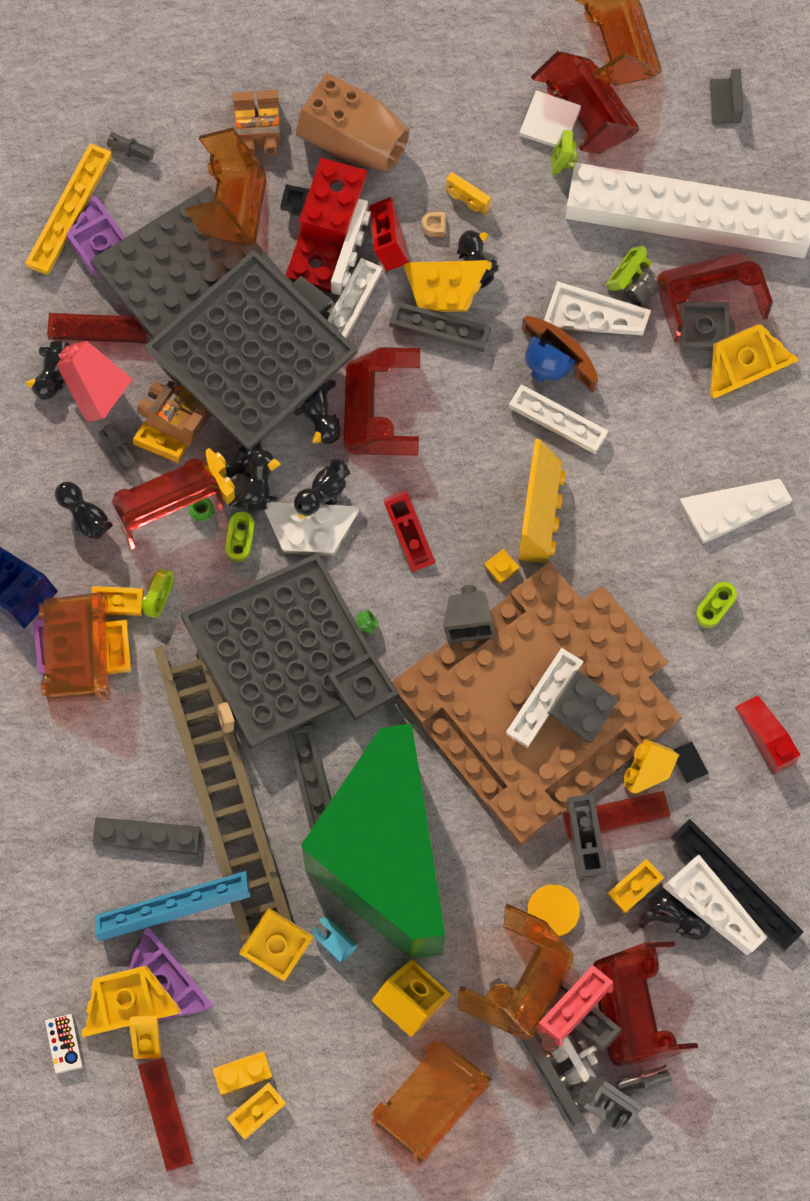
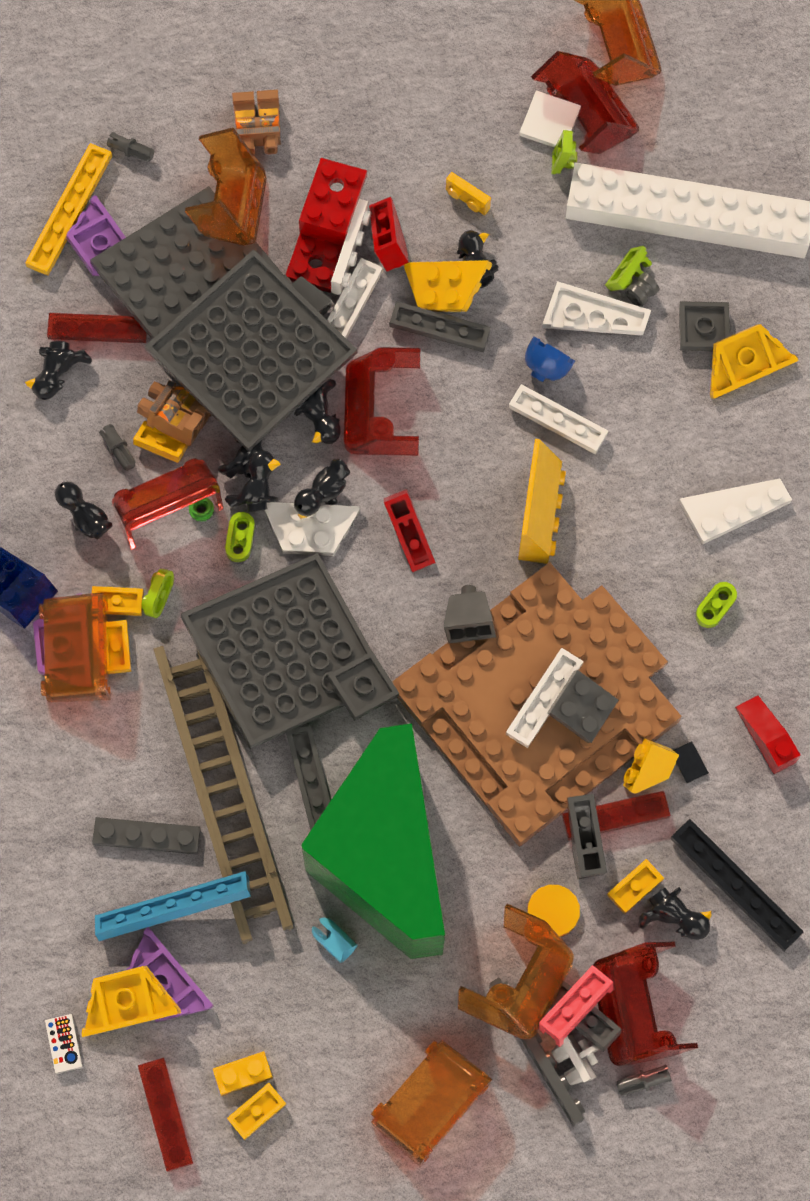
coral slope [57,341,133,422] -> none
yellow plate [129,1015,161,1059] -> none
yellow slope [206,448,235,505] -> none
tan tile [216,702,234,734] -> none
yellow plate [239,907,314,982] -> none
black tile [280,184,310,216] -> none
medium nougat animal [296,72,410,172] -> none
bright green plate [356,609,379,634] -> none
yellow slope [372,959,451,1037] -> none
tan tile [421,212,446,238] -> none
yellow plate [484,549,520,585] -> none
dark orange slope [522,316,598,392] -> none
dark grey hinge [576,1076,643,1130] -> none
clear red windscreen [656,253,773,342] -> none
white wing [662,855,767,955] -> none
dark grey panel [710,69,744,123] -> none

